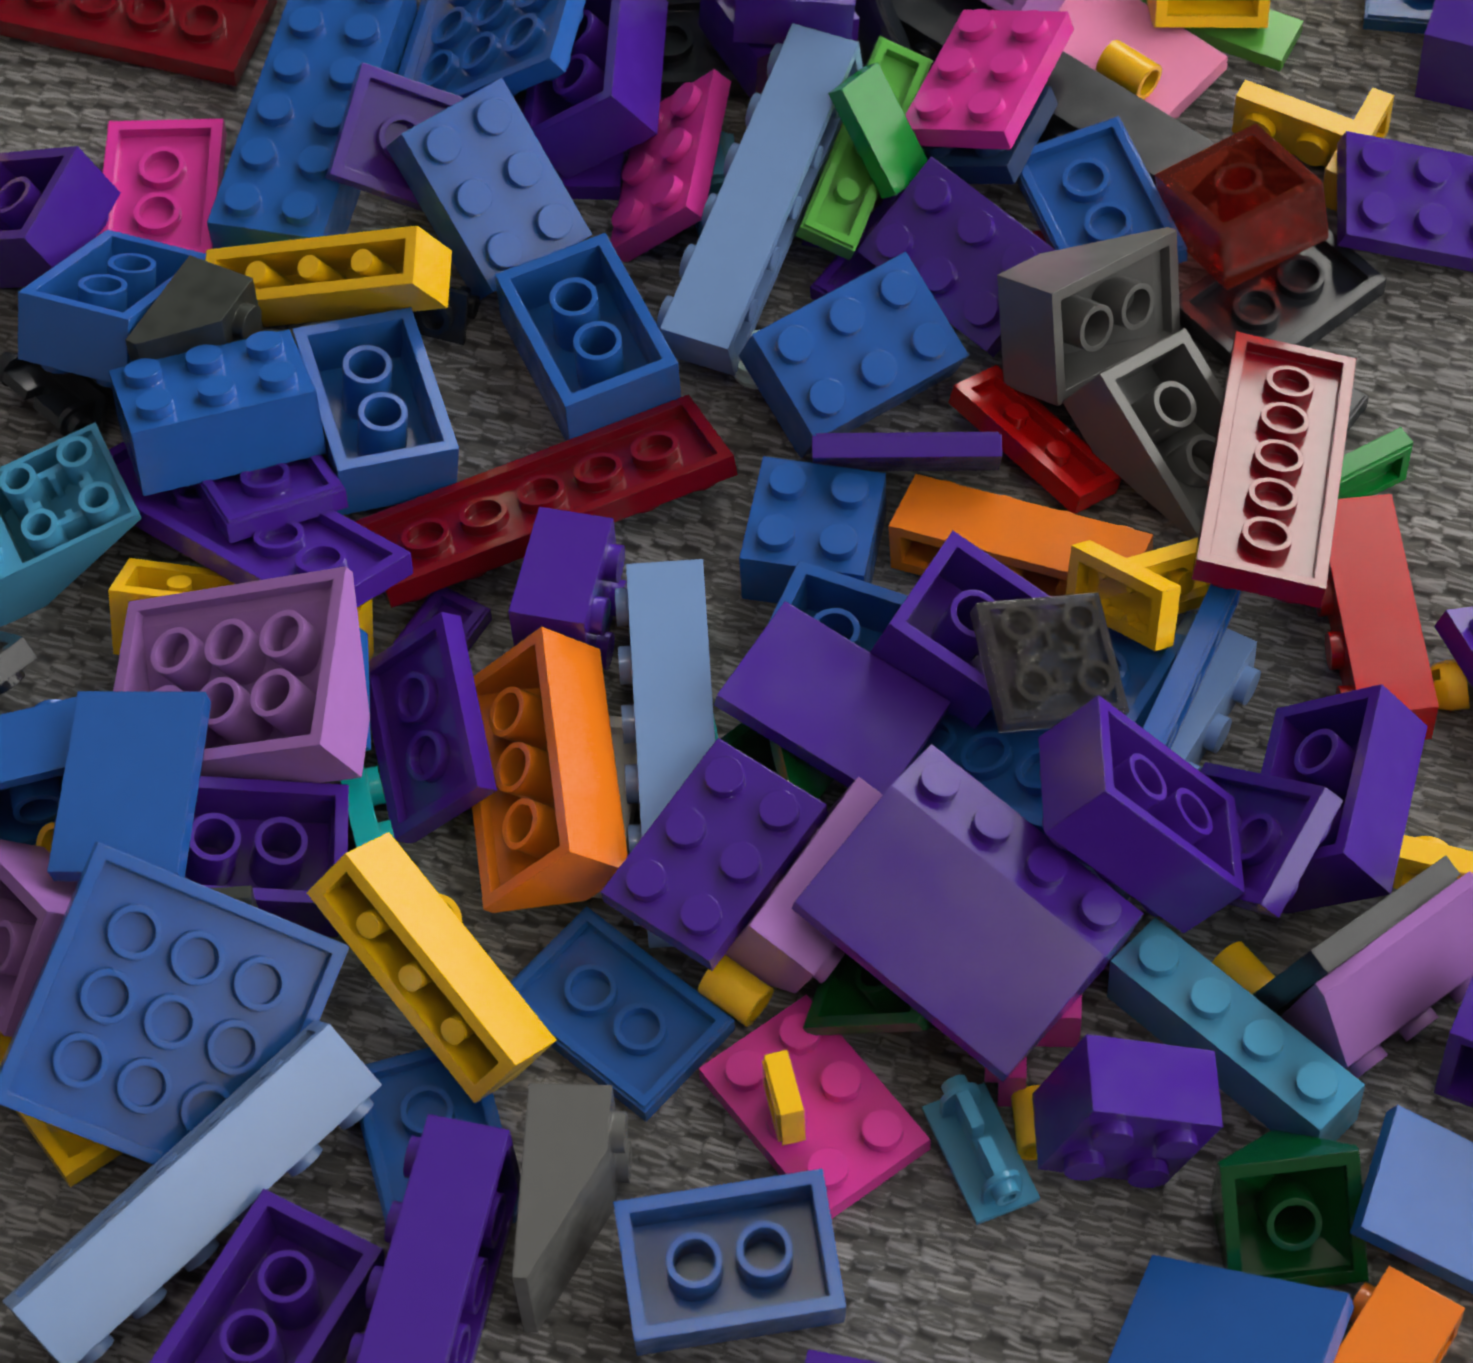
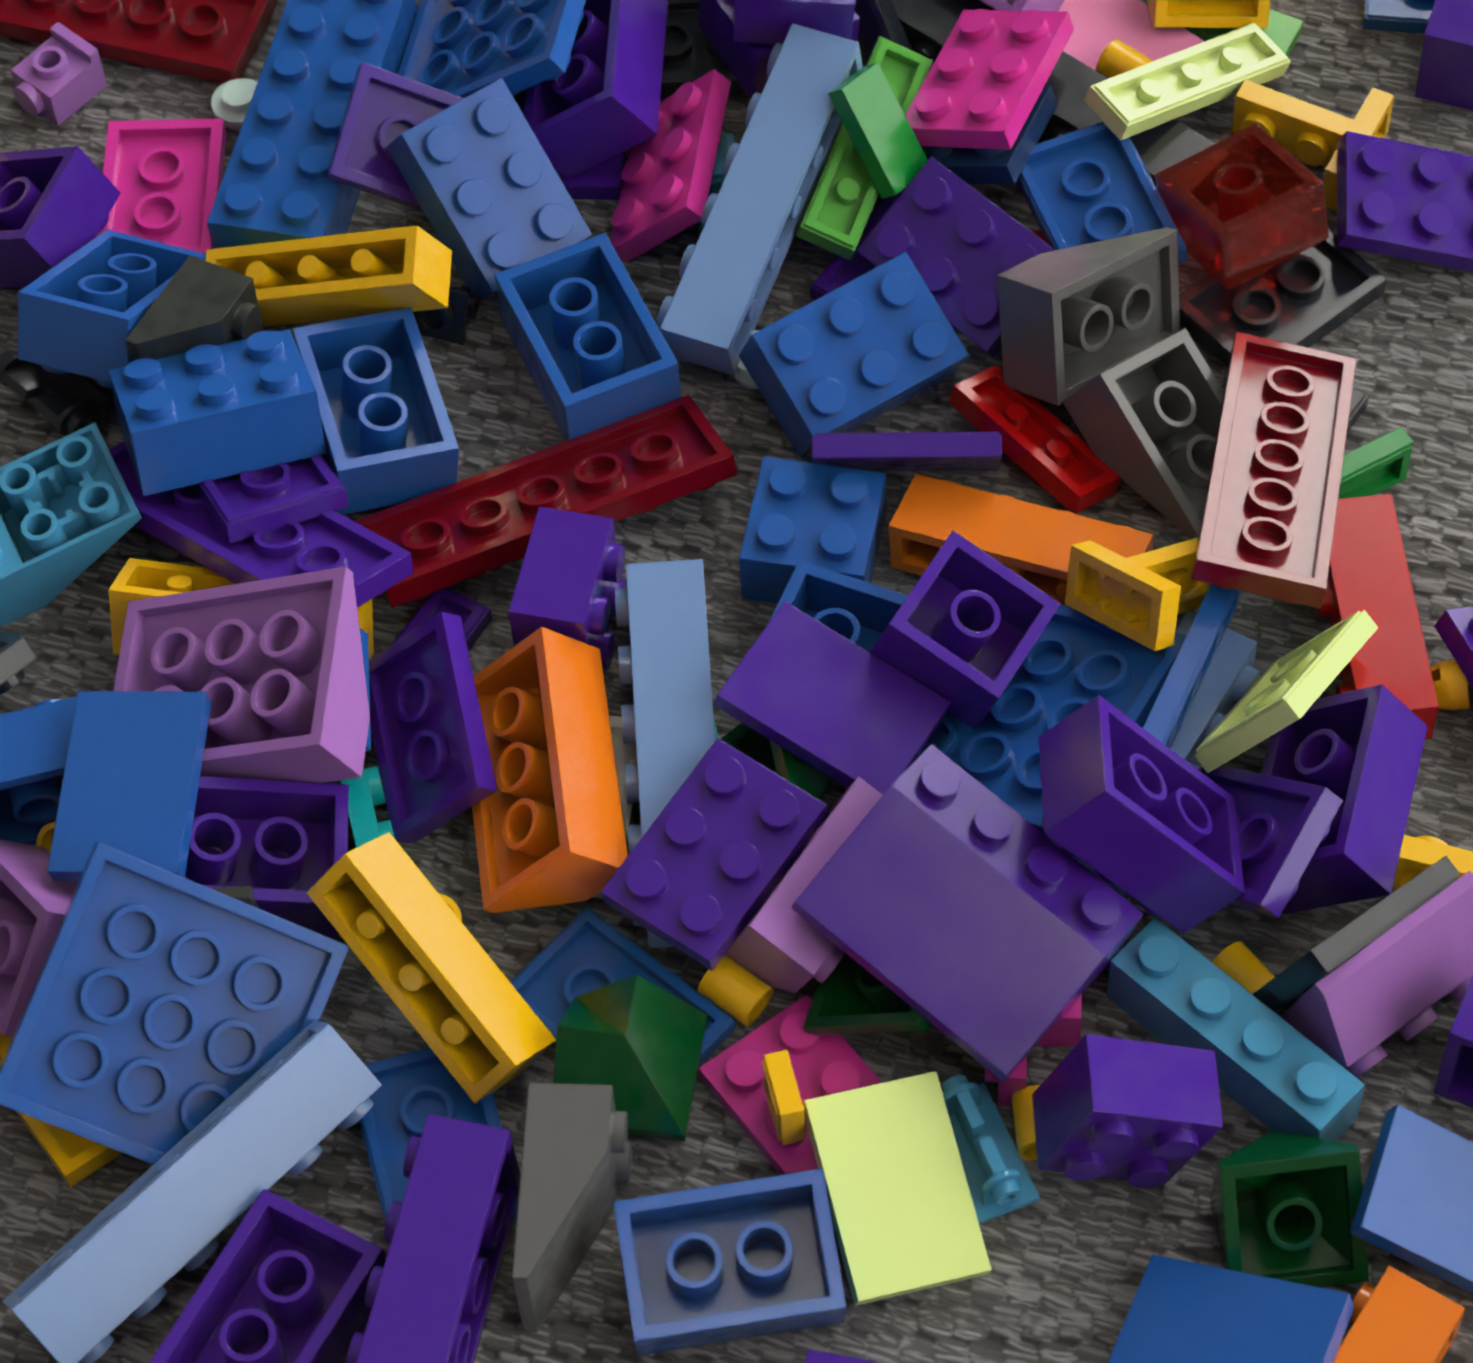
clear smoke tile [970,593,1129,733] -> none
none -> medium lavender brick [11,22,107,126]
none -> light aqua plate [211,78,258,131]
none -> dark green slope [553,975,708,1142]
none -> yellowish green tile [803,1071,992,1306]
none -> yellowish green tile [1083,23,1291,141]
none -> yellowish green tile [1194,610,1378,773]

